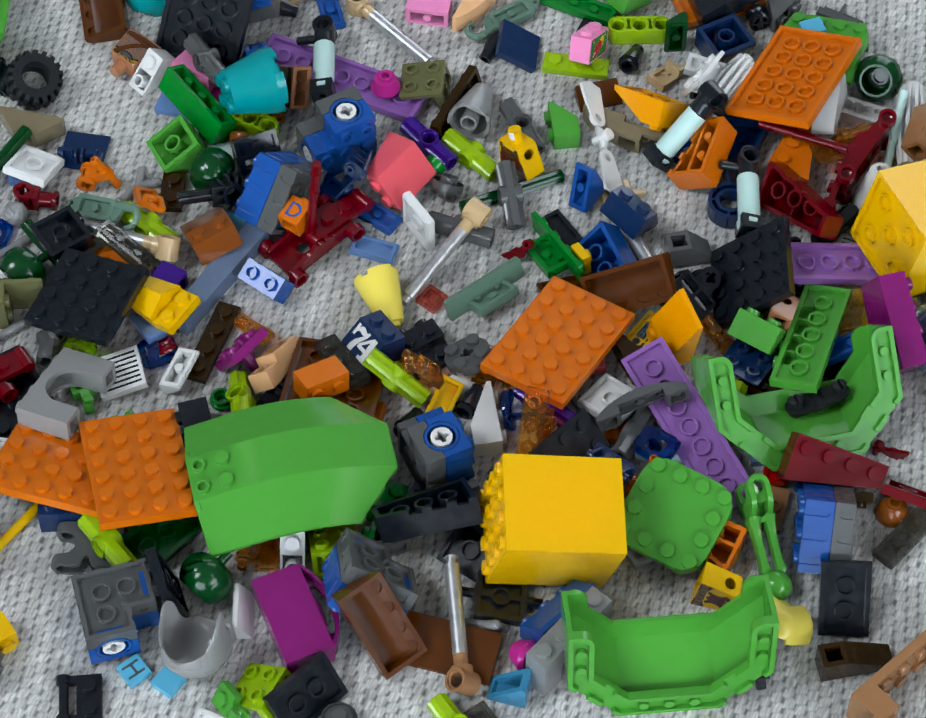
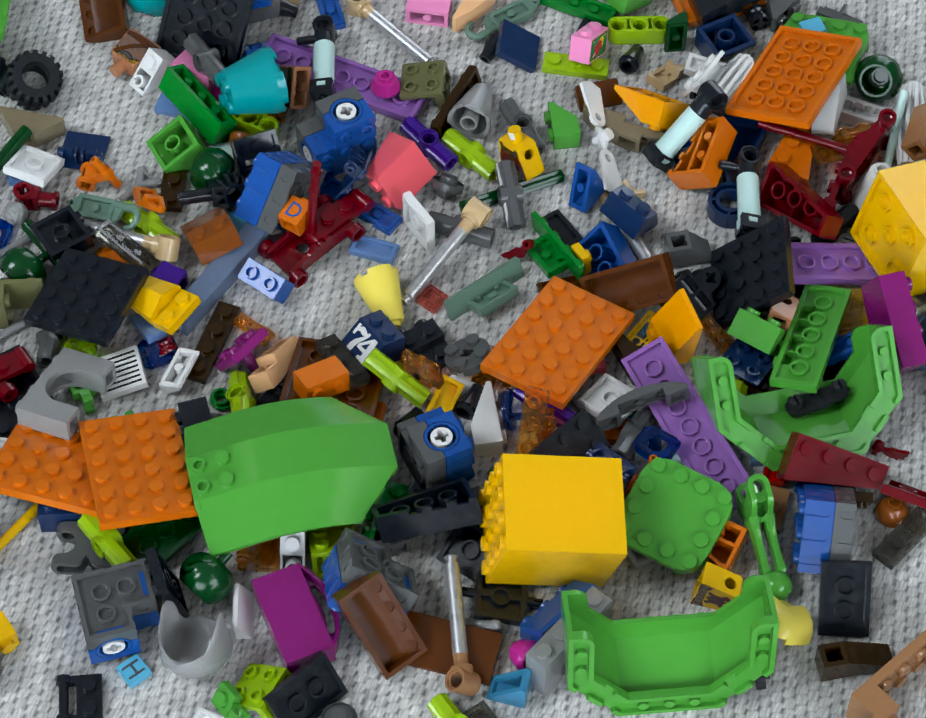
medium azure tile [150,666,187,699] -> none
green tile [426,153,447,174] -> none

